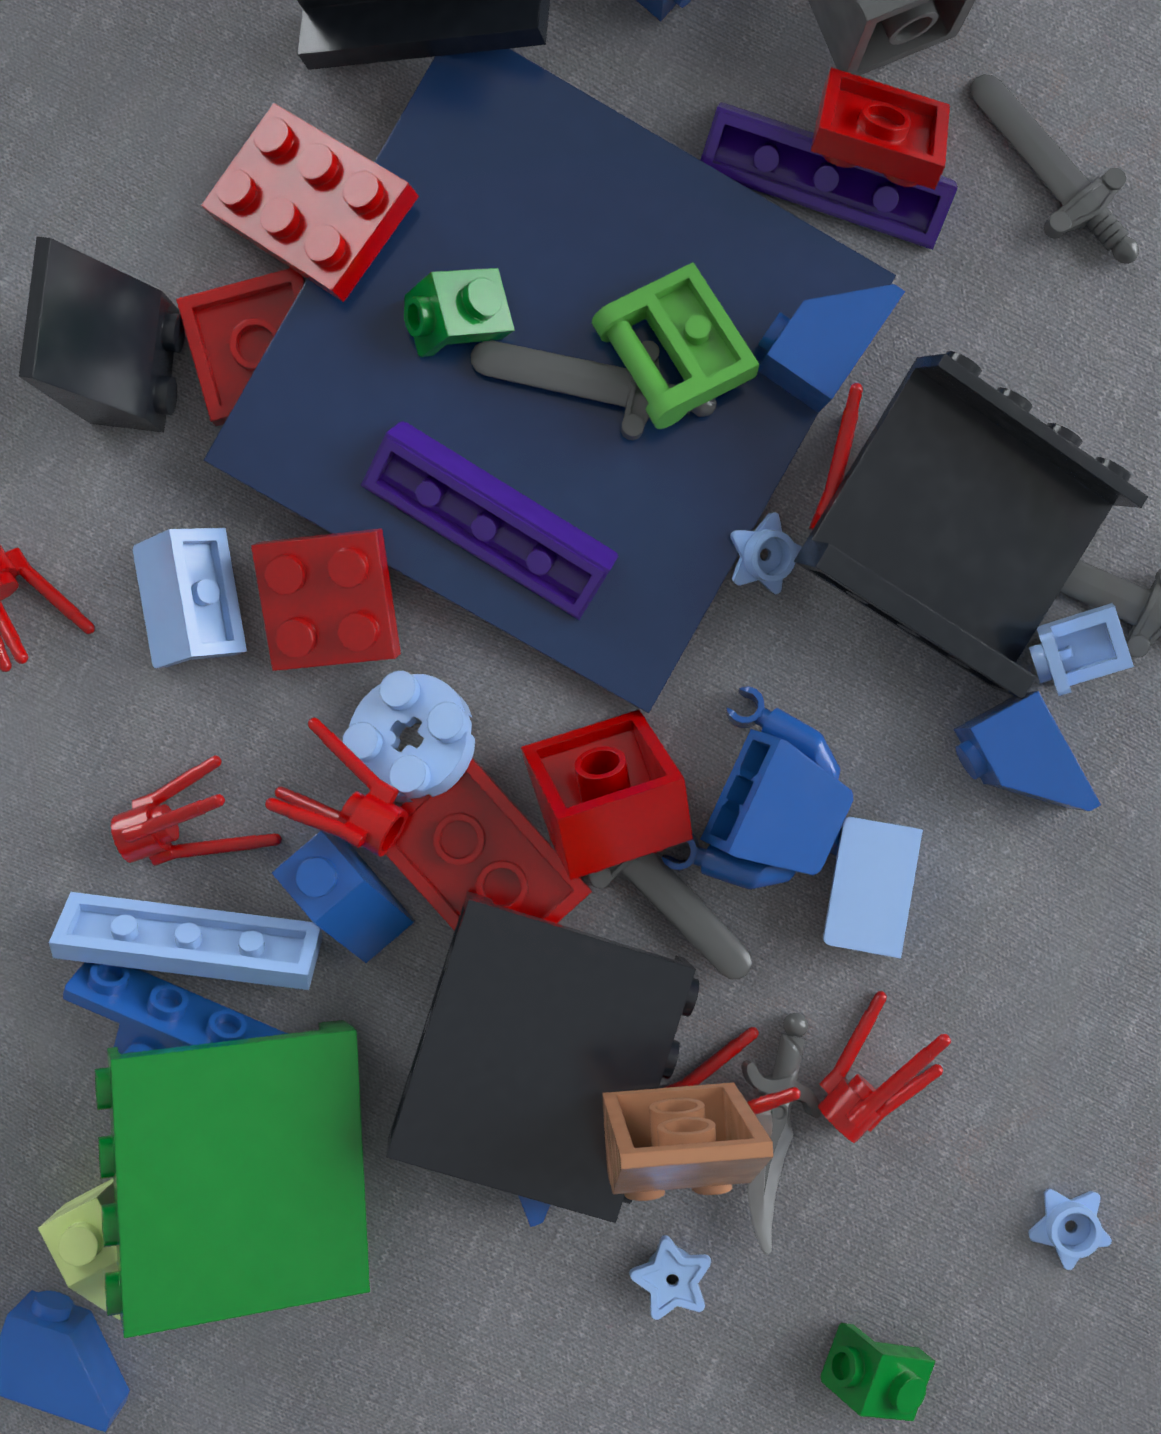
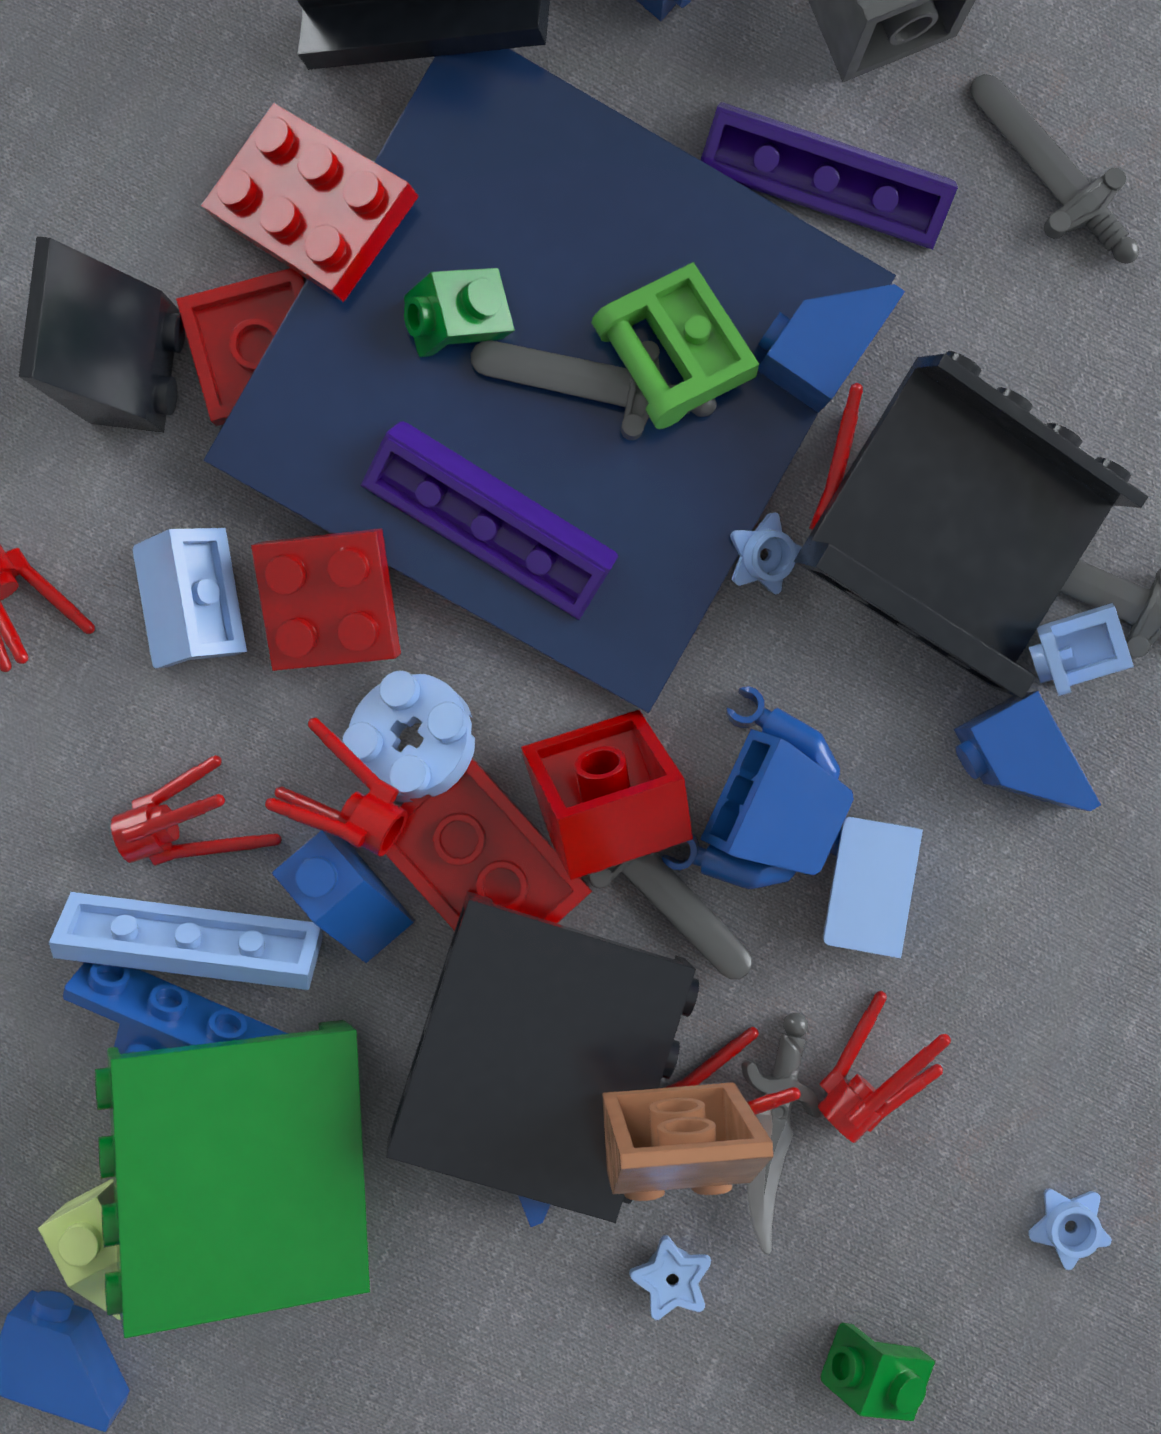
red plate [811,67,950,190] -> none

